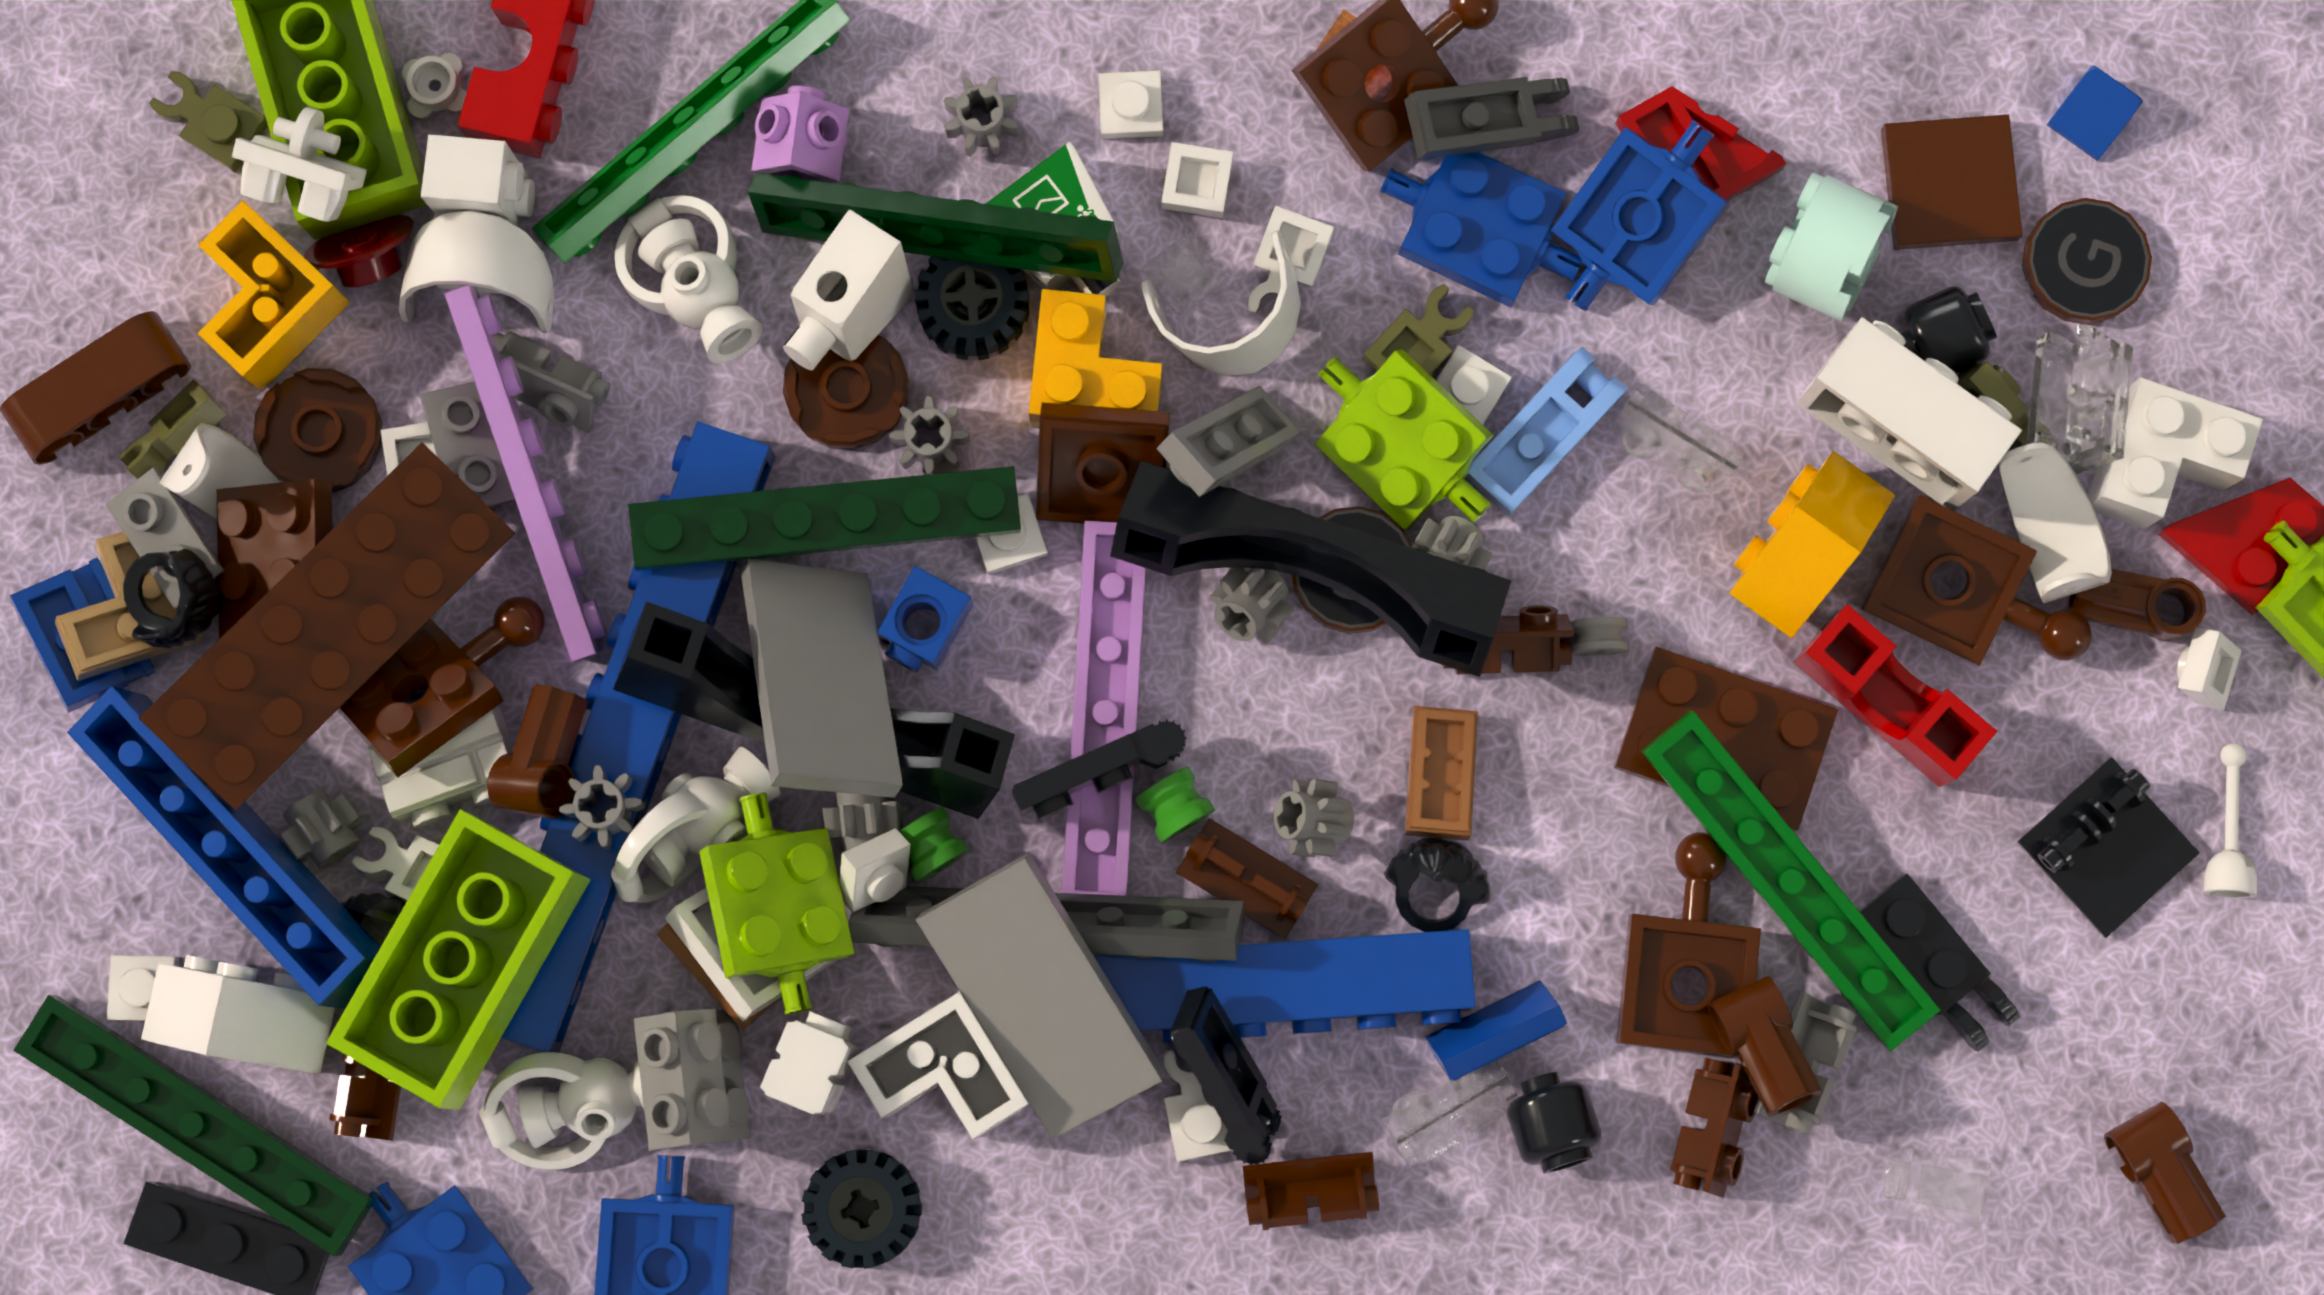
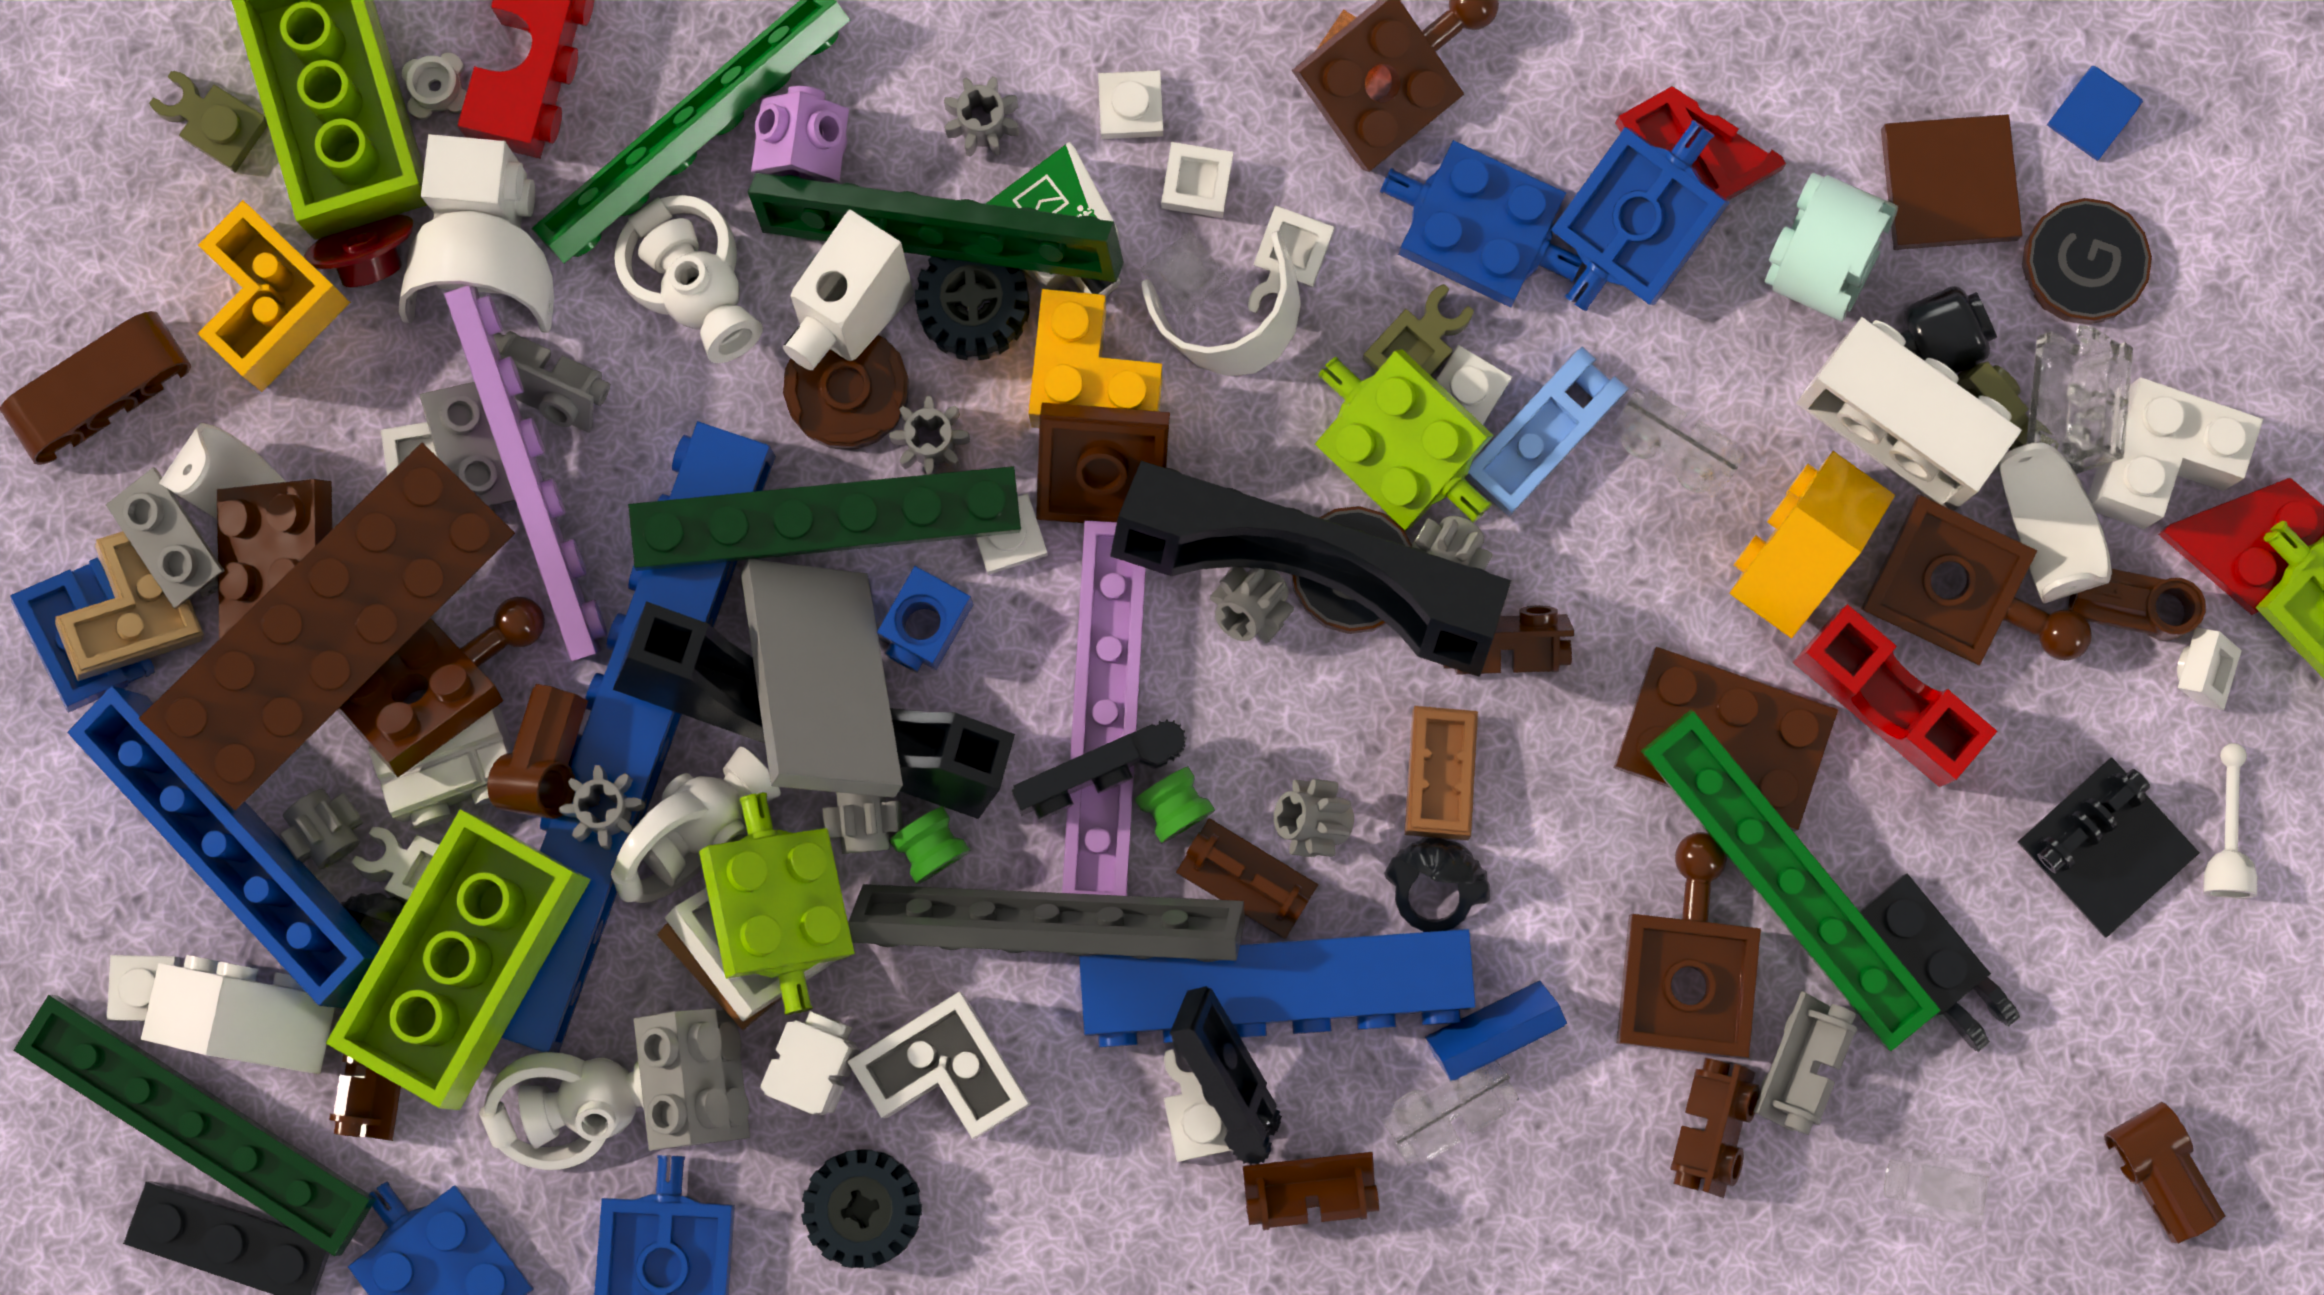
olive plate [118,379,227,479] -> none
black piece [123,549,220,649] -> none
white hips [232,106,367,222] -> none
reddish brown tile [253,368,383,493] -> none
white plate [839,828,911,913] -> none
light grey tile [916,852,1166,1140] -> none
light grey plate [1156,386,1301,497] -> none
dark grey hinge [1404,77,1580,160] -> none
black head [1507,1072,1601,1174] -> none
light grey bush [1571,617,1629,656] -> none
reddish brown piece [1707,976,1821,1118] -> none

